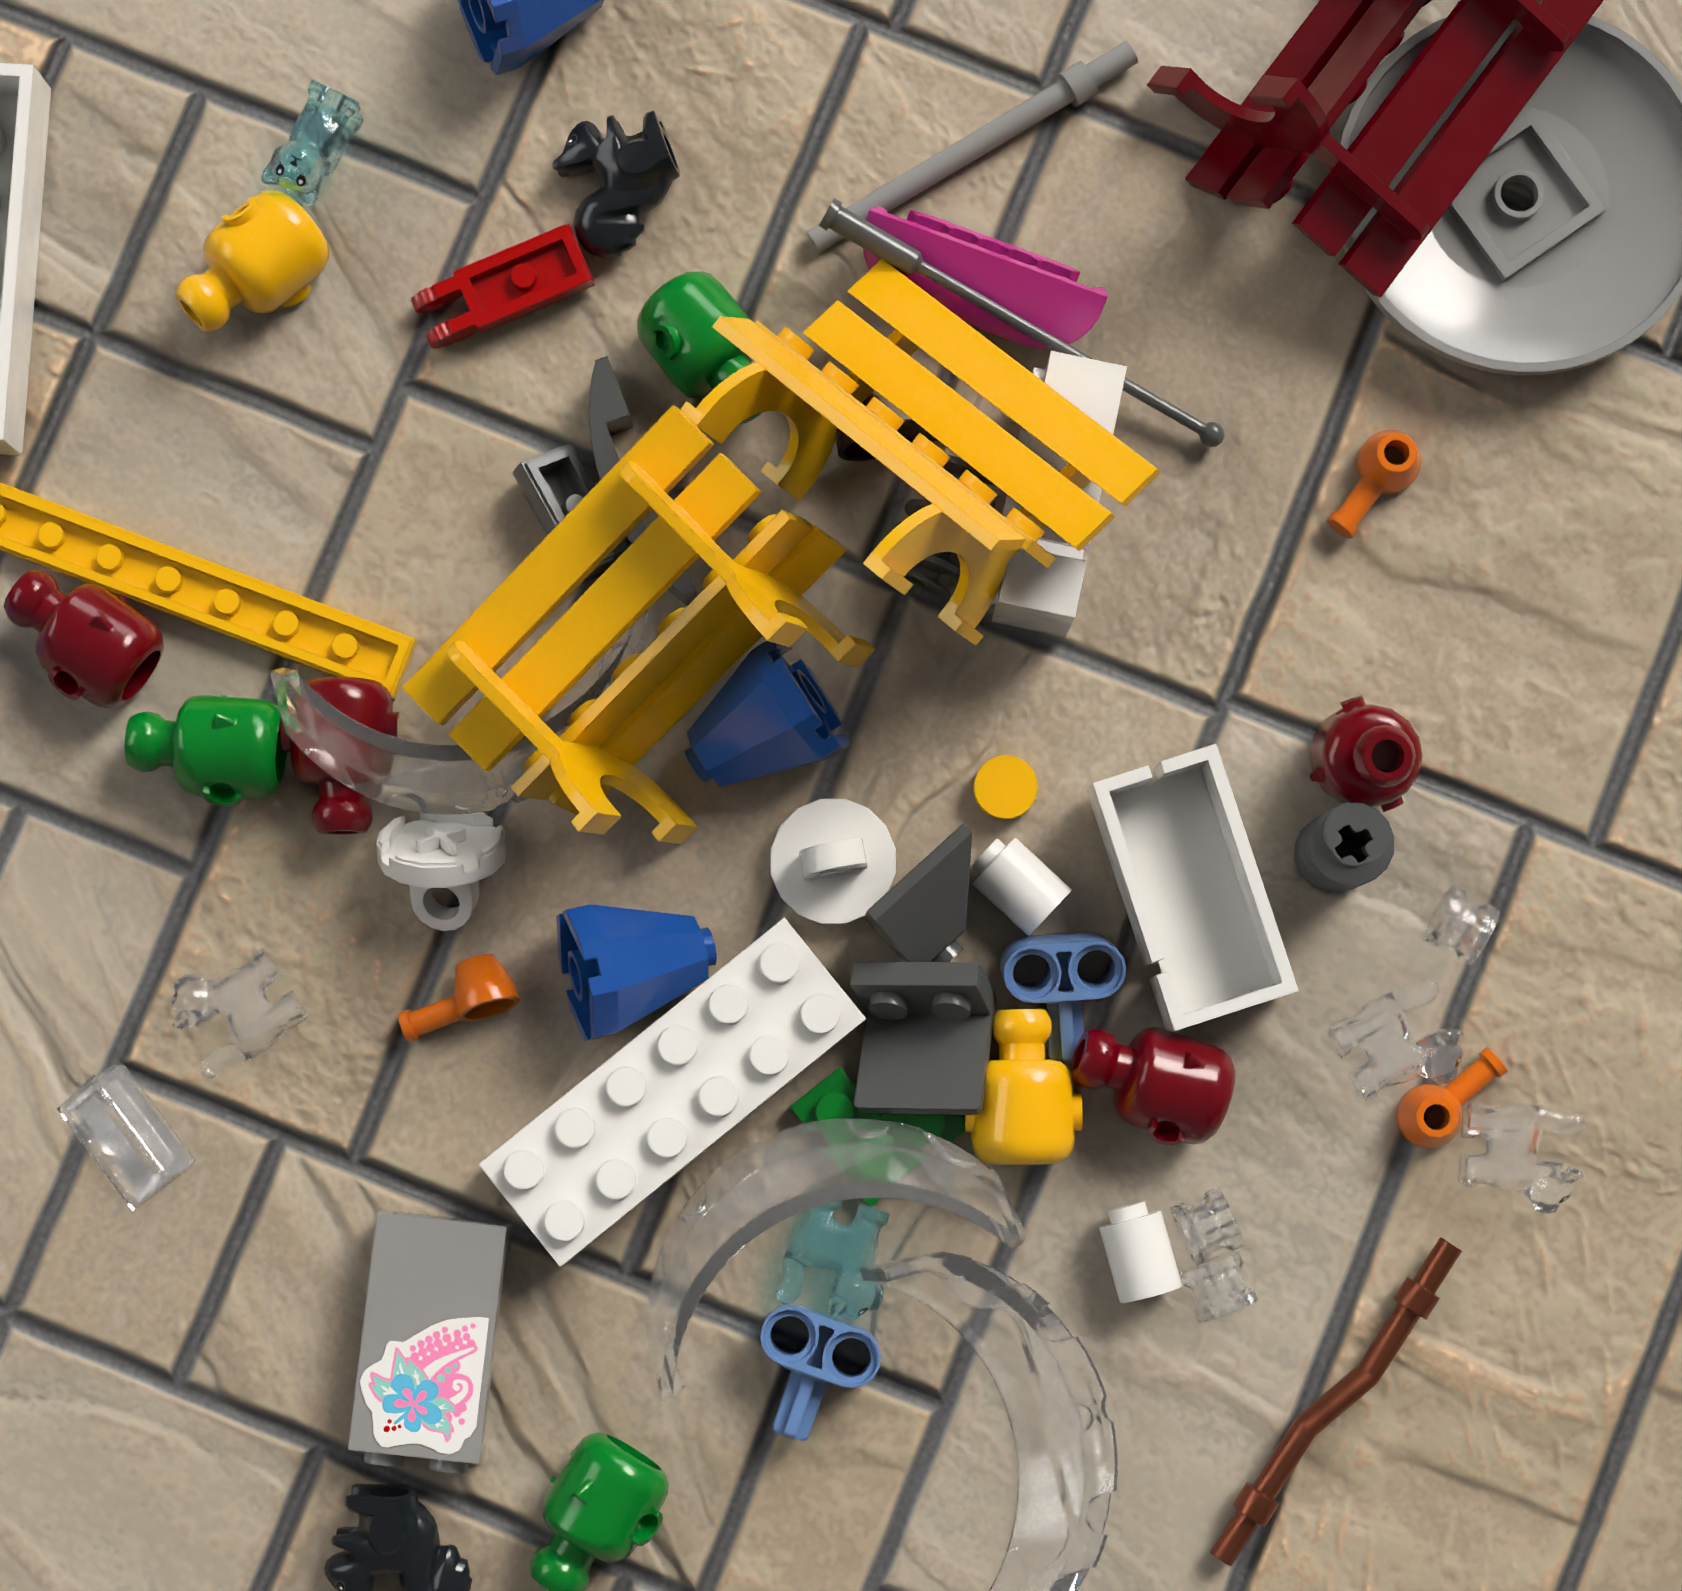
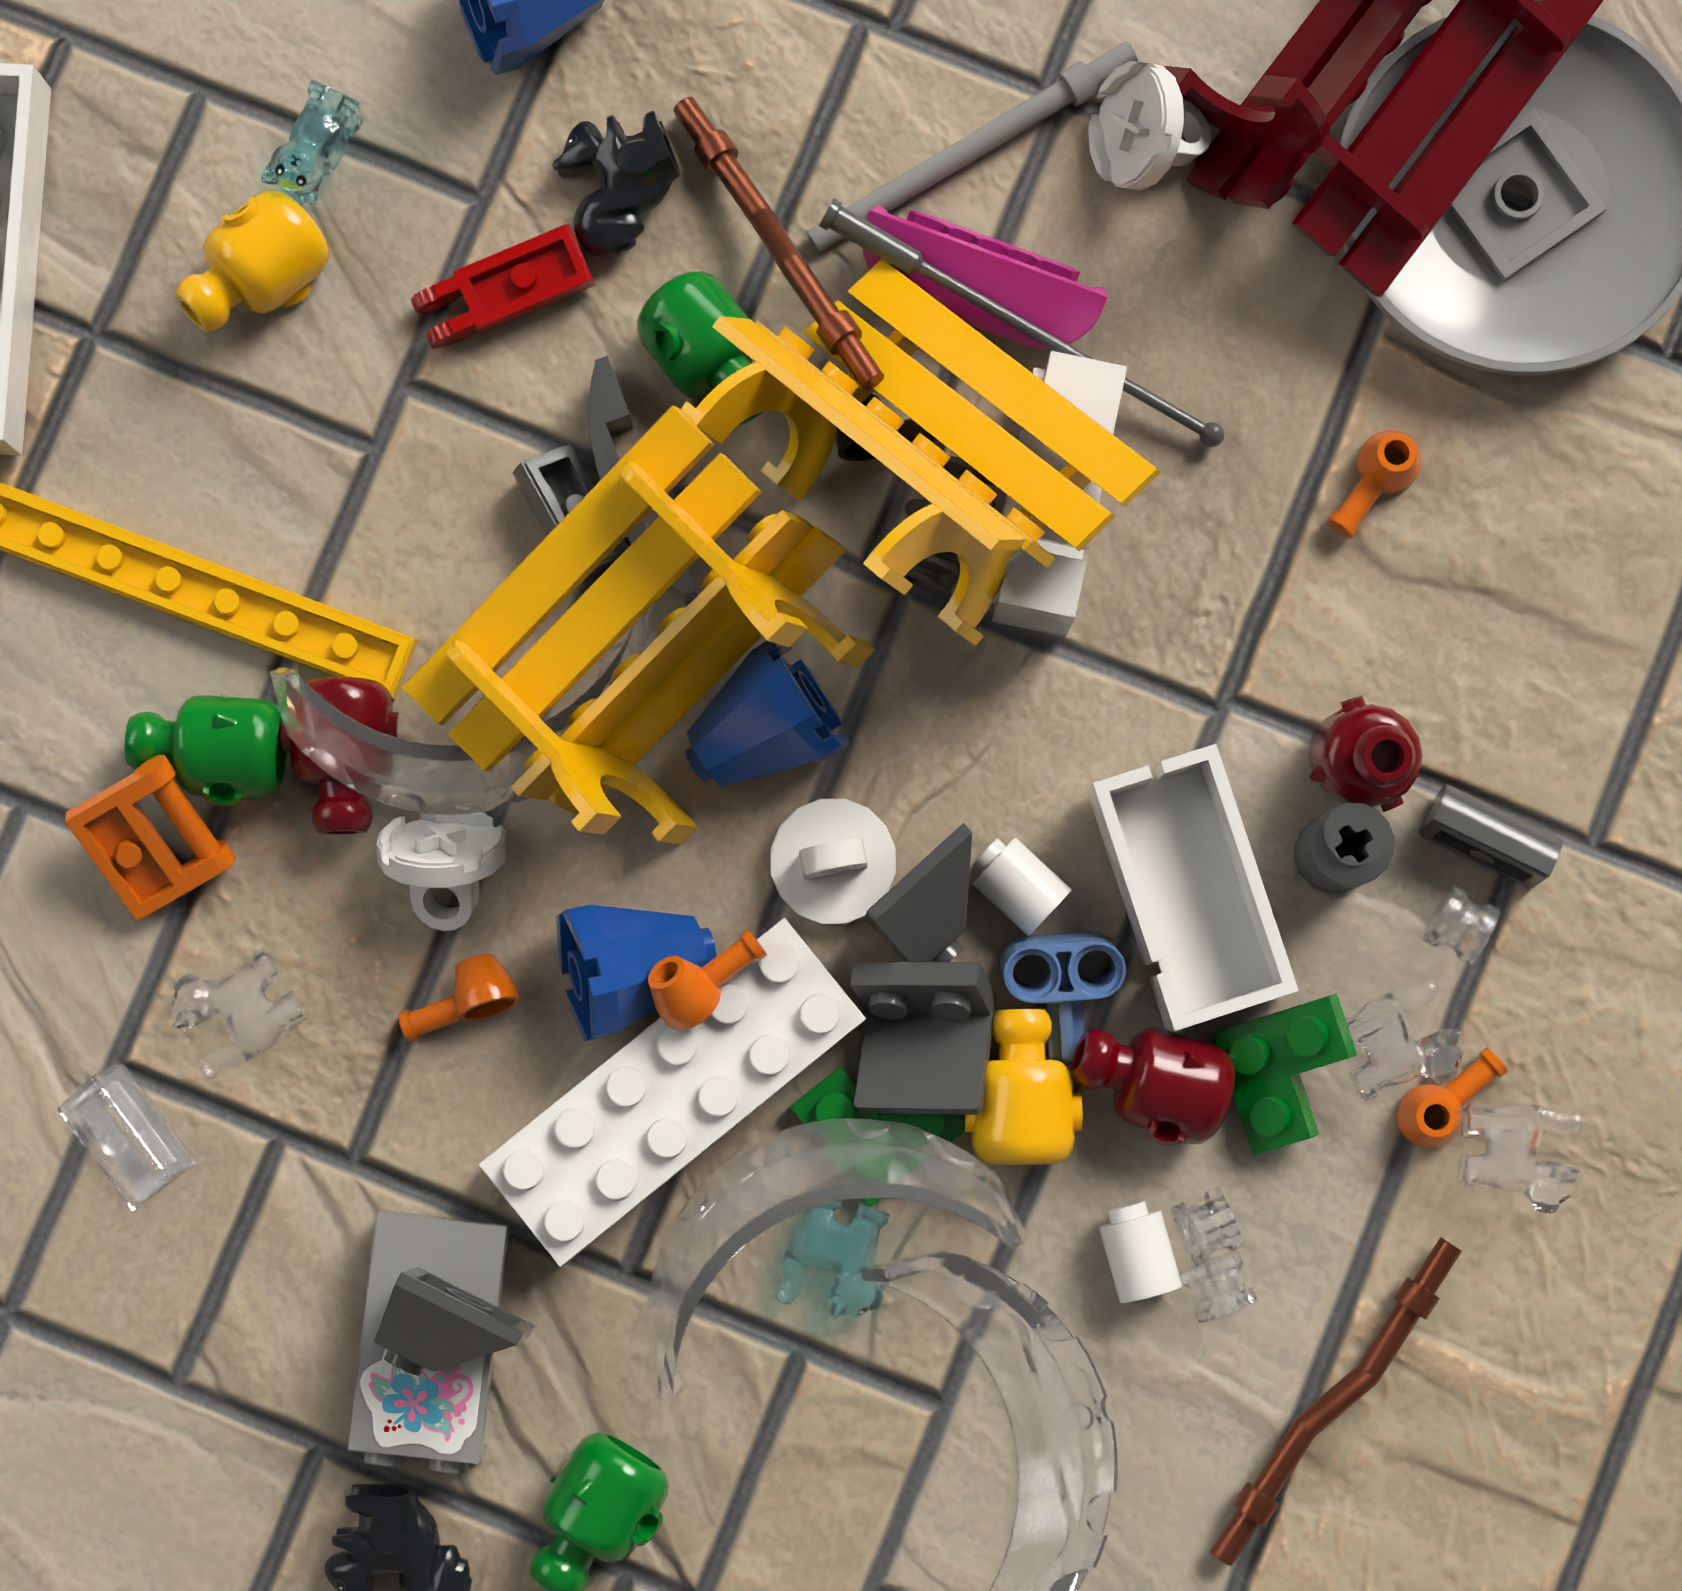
dark red piece [4,570,164,708] -> none
medium blue beam [760,1303,881,1441] -> none
yellow tile [973,755,1038,820] -> none
none -> orange plate [65,755,236,921]
none -> dark grey slope [374,1267,535,1376]
none -> orange bar [648,929,768,1030]
none -> copper bar [673,97,884,390]
none -> white tile [1088,61,1211,190]
none -> green plate [1213,993,1357,1155]
none -> dark grey brick [1418,784,1563,889]

